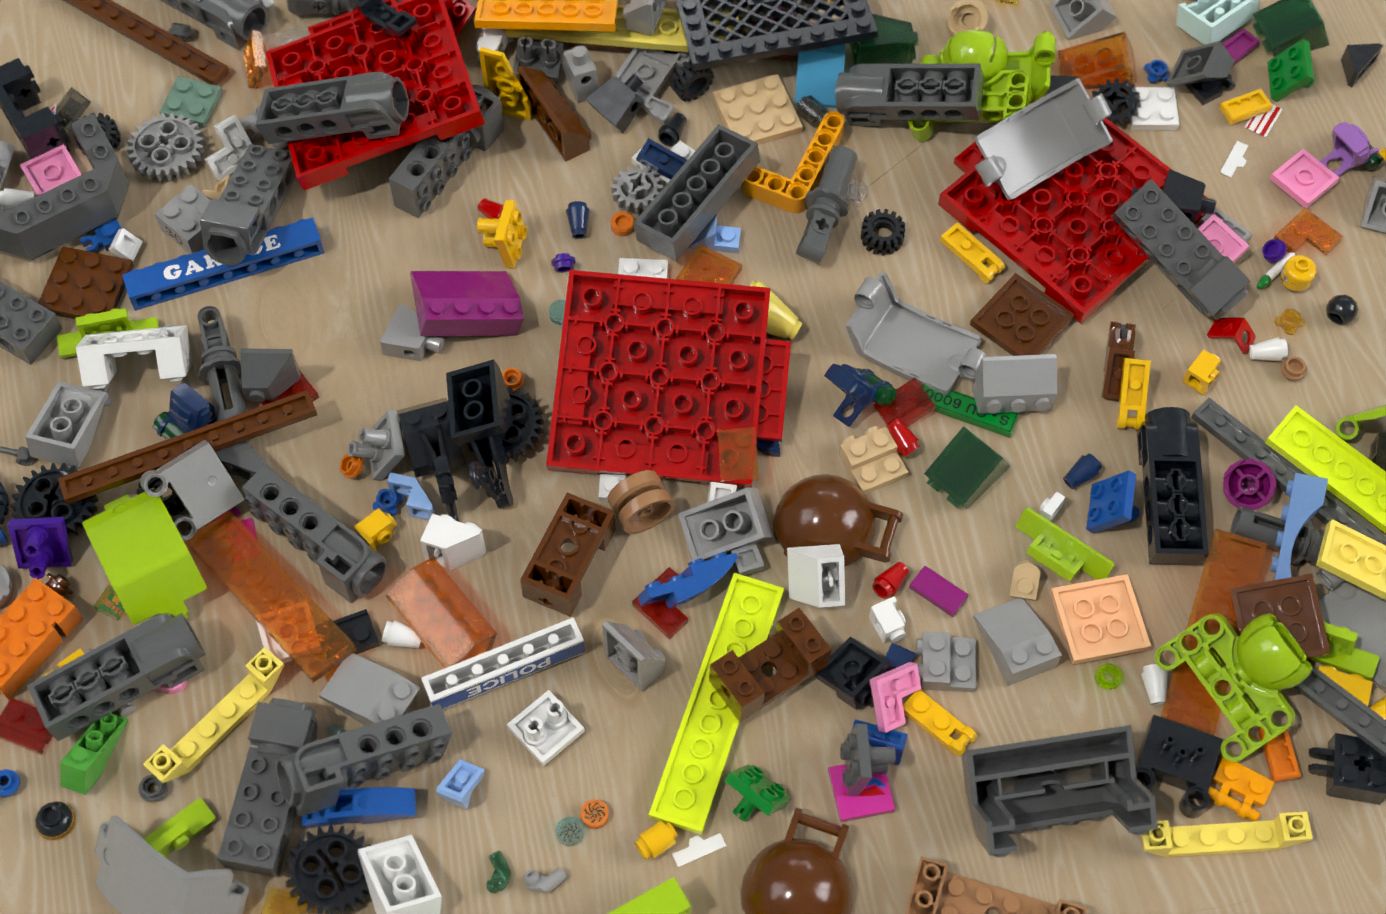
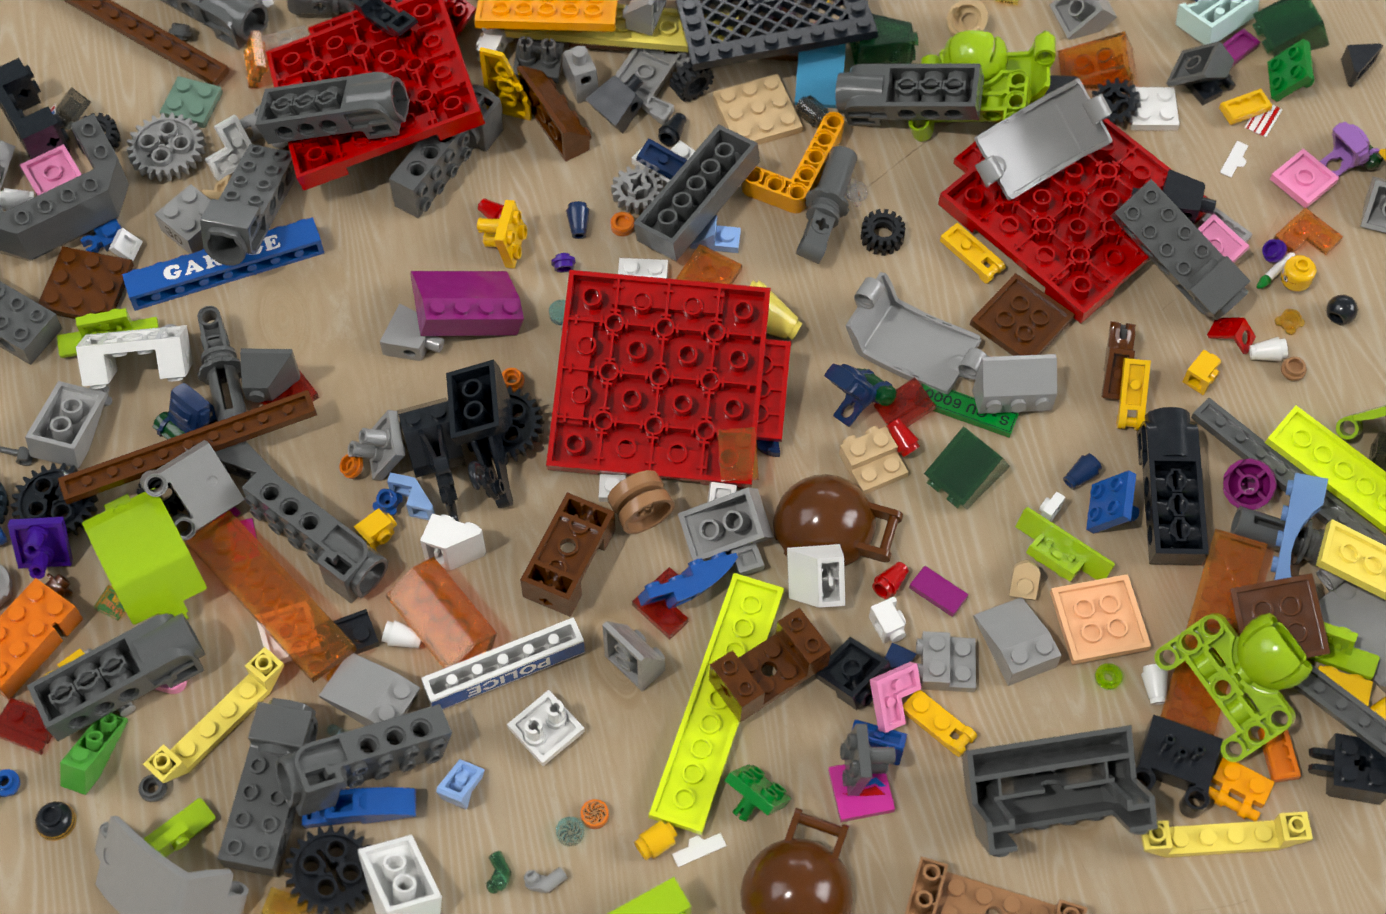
blue plate [1144,60,1170,83] -> none

